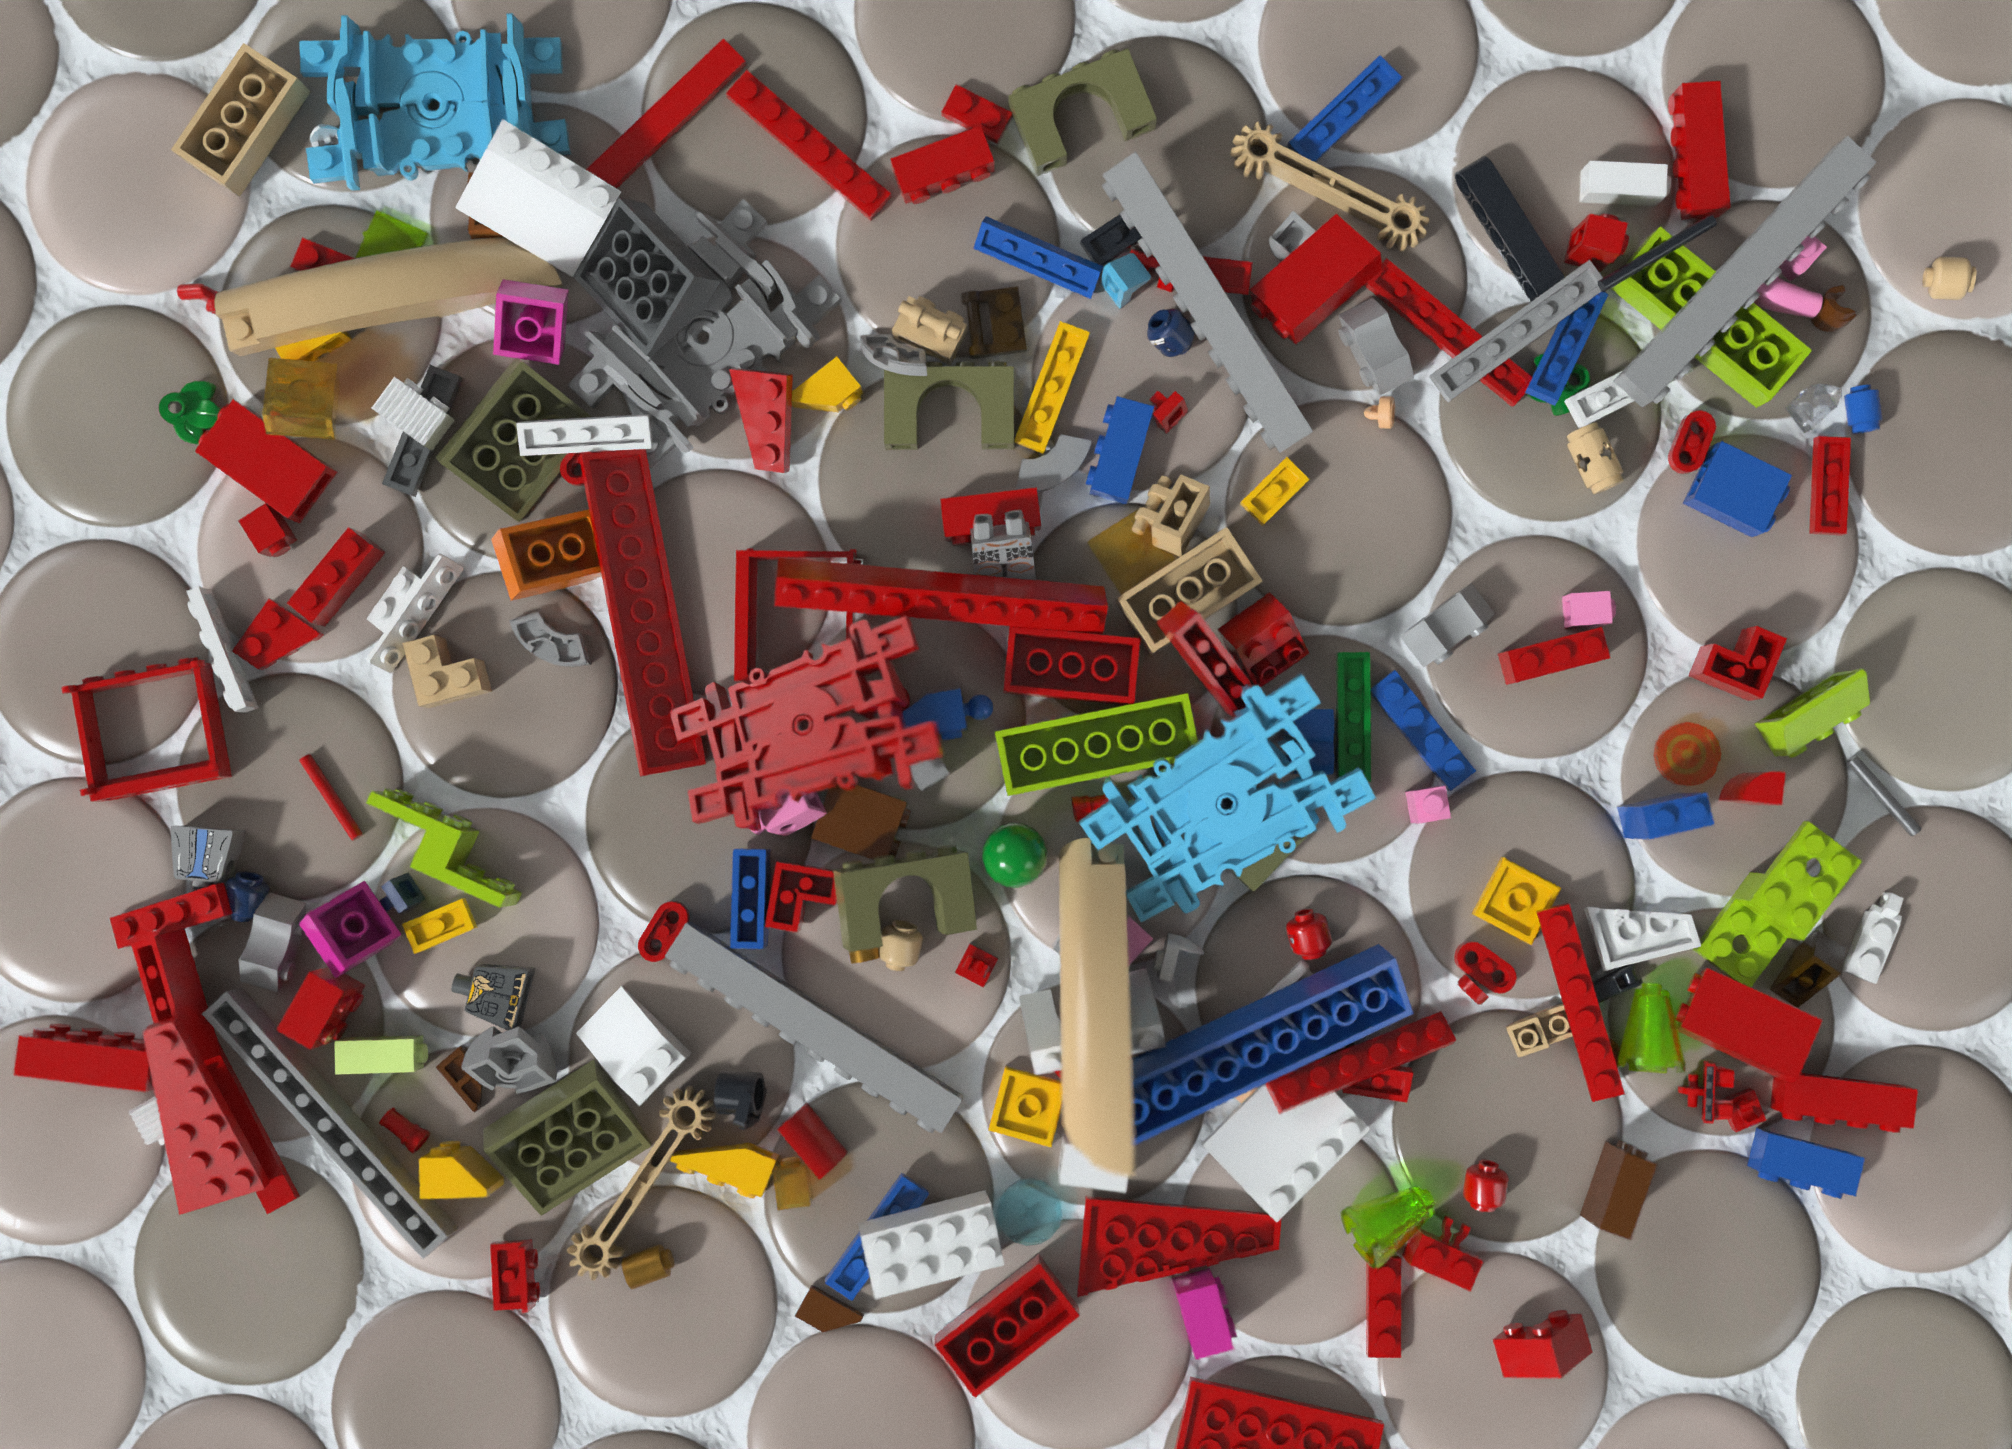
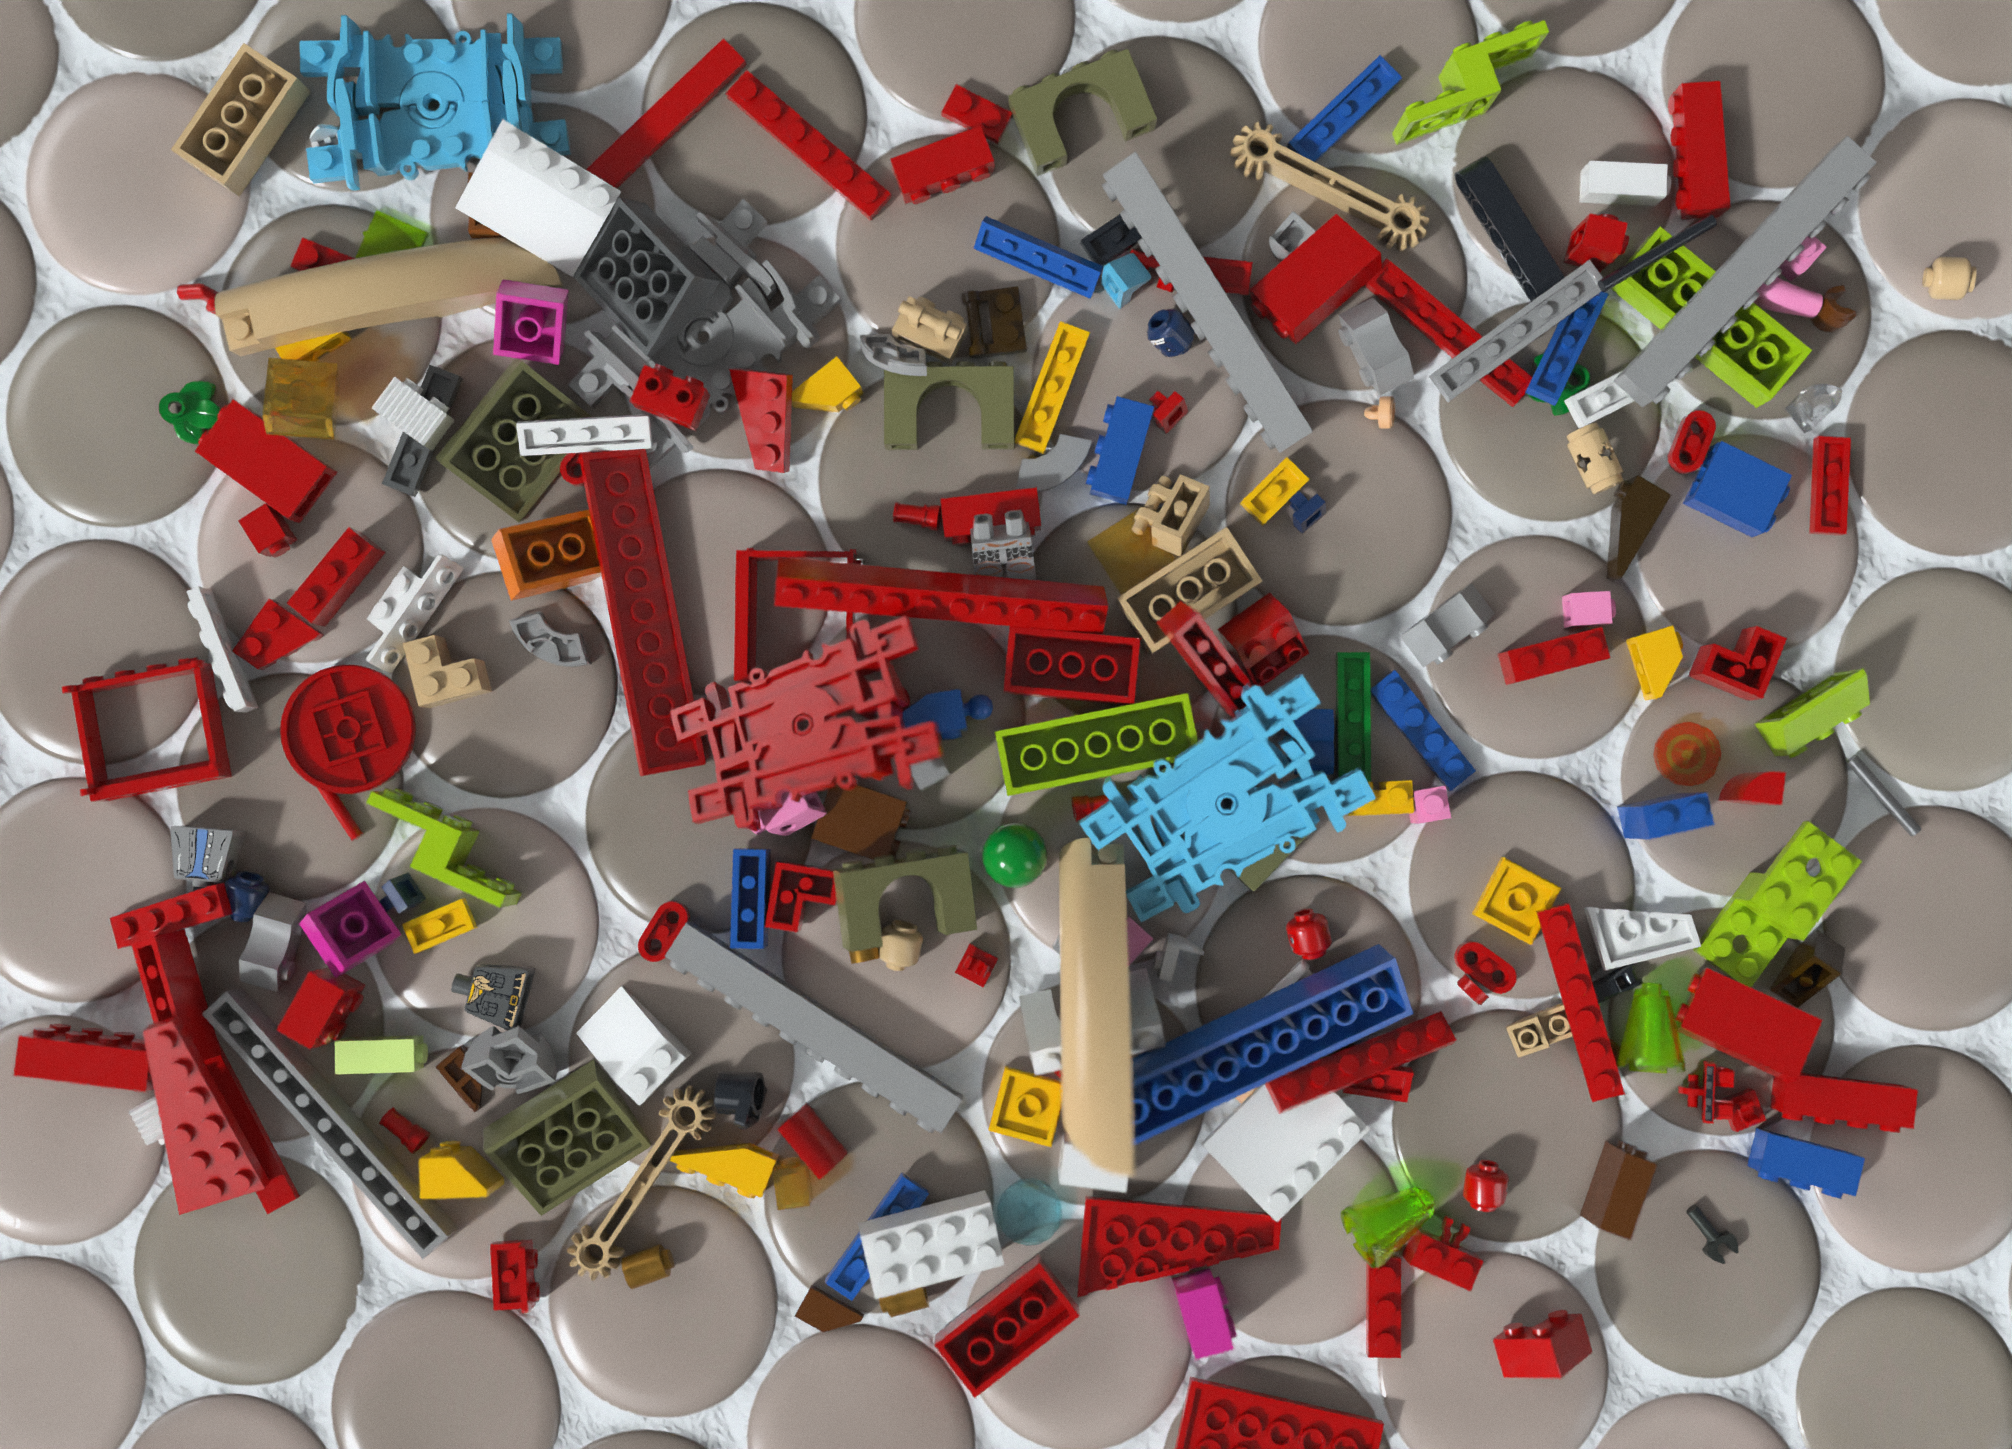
white hinge [1842,892,1904,984] -> none
blue brick [1844,384,1883,434] -> none
none -> red plate [280,665,416,794]
none -> red brick [630,364,710,431]
none -> pearl gold brick [879,1286,929,1318]
none -> red pin [893,502,941,531]
none -> dark blue tile [1289,491,1326,534]
none -> yellow brick [1344,780,1414,816]
none -> lime bracket [1392,20,1549,145]
none -> dark brown slope [1607,475,1671,581]
none -> yellow slope [1626,625,1683,701]
none -> pearl dark grey bar [1686,1205,1739,1264]

